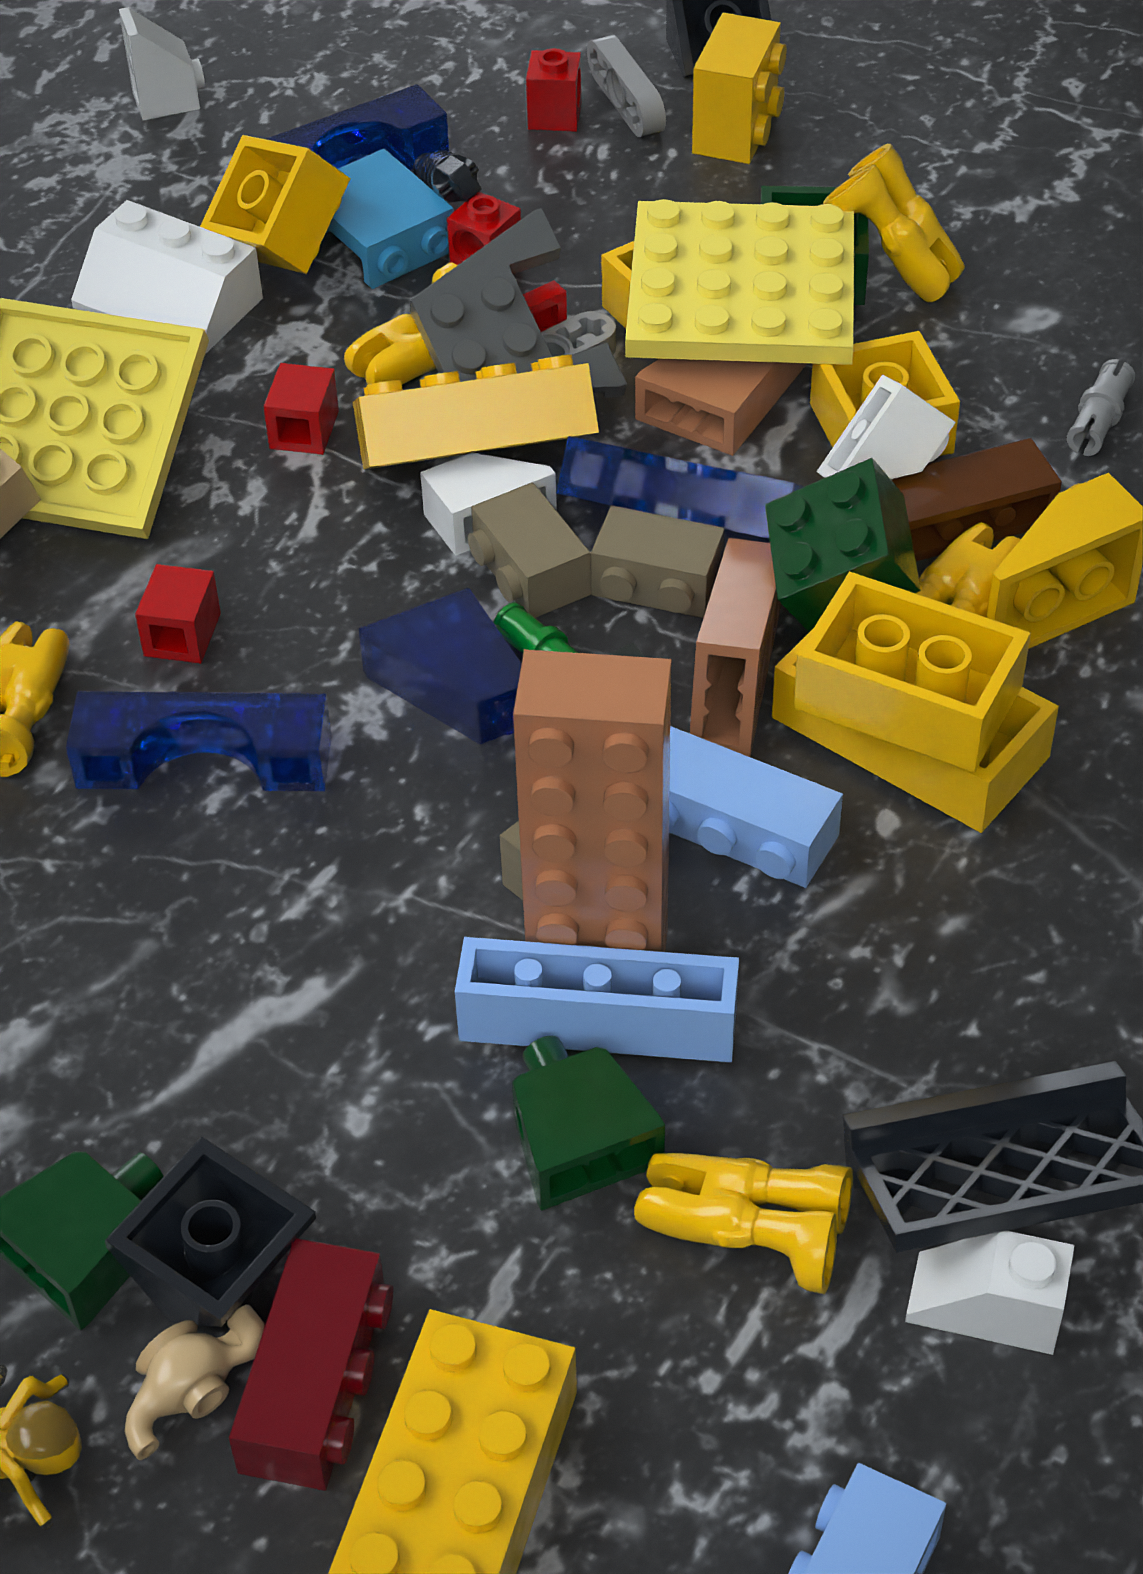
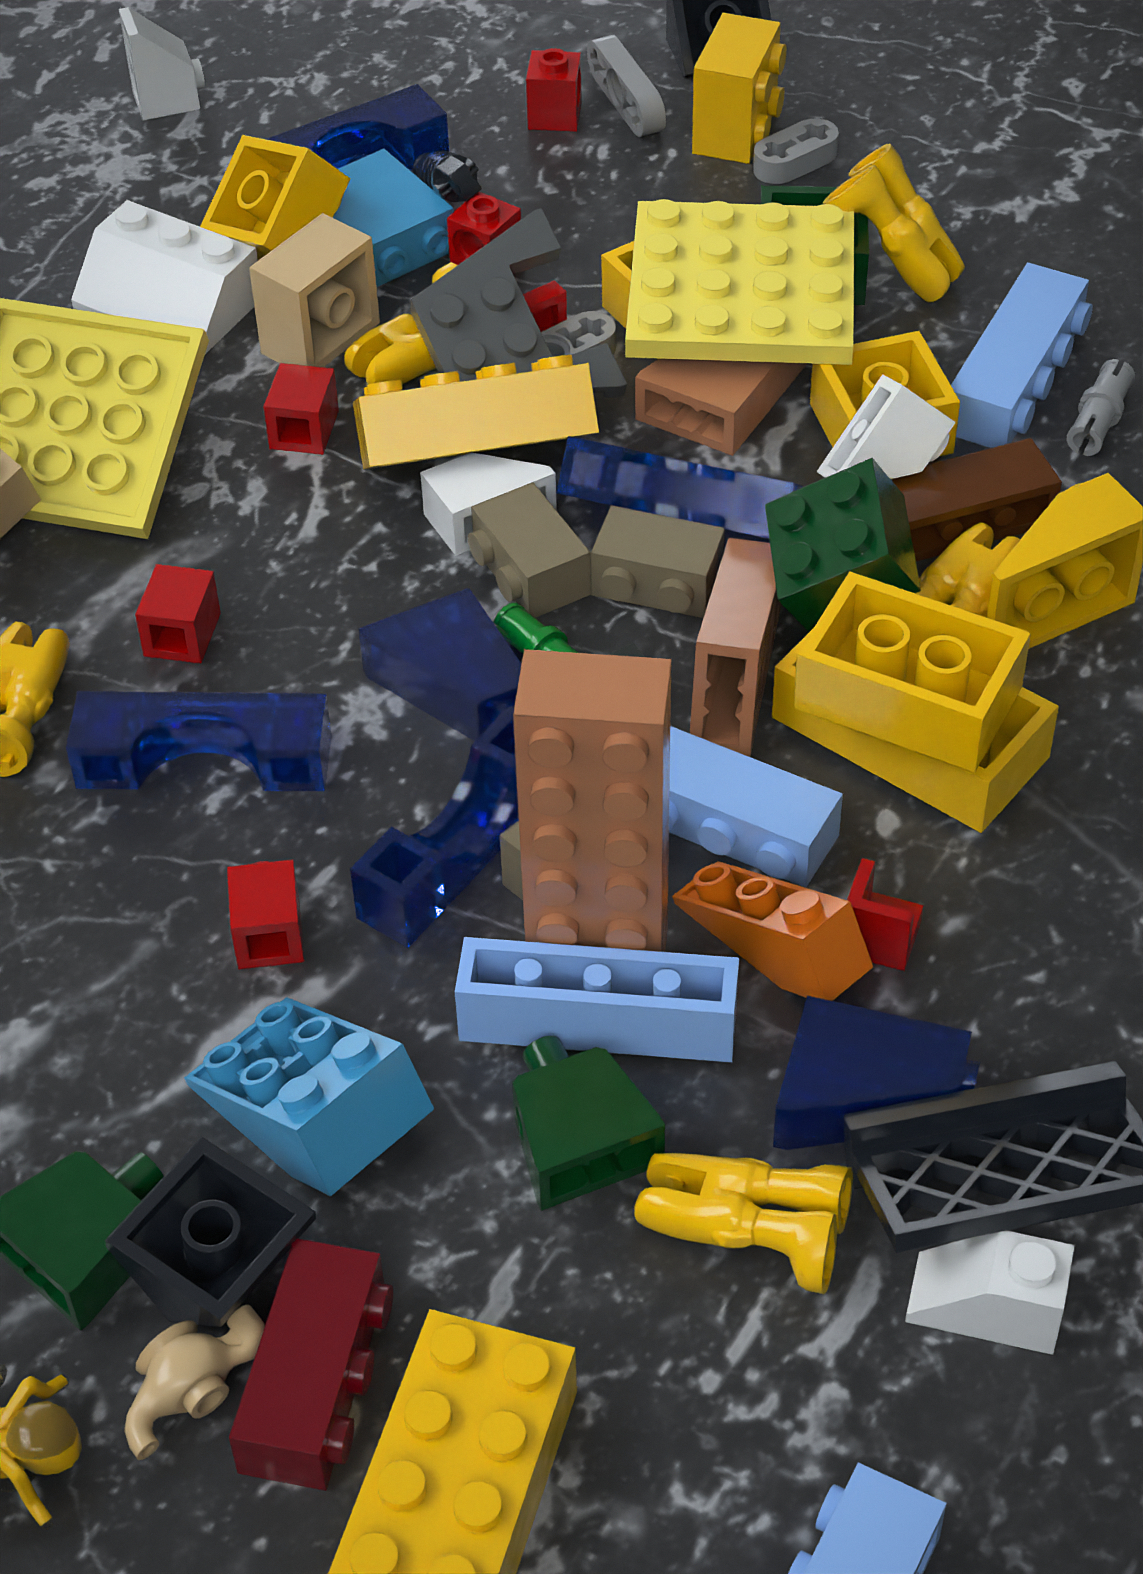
none -> dark azure slope [184,997,434,1196]
none -> red brick [227,859,304,970]
none -> tan brick [249,213,380,367]
none -> clear blue arch [350,706,519,948]
none -> orange slope [672,861,873,1005]
none -> light grey beam [753,118,839,184]
none -> clear blue slope [773,996,981,1150]
none -> red panel [847,858,924,971]
none -> light blue brick [951,262,1093,448]

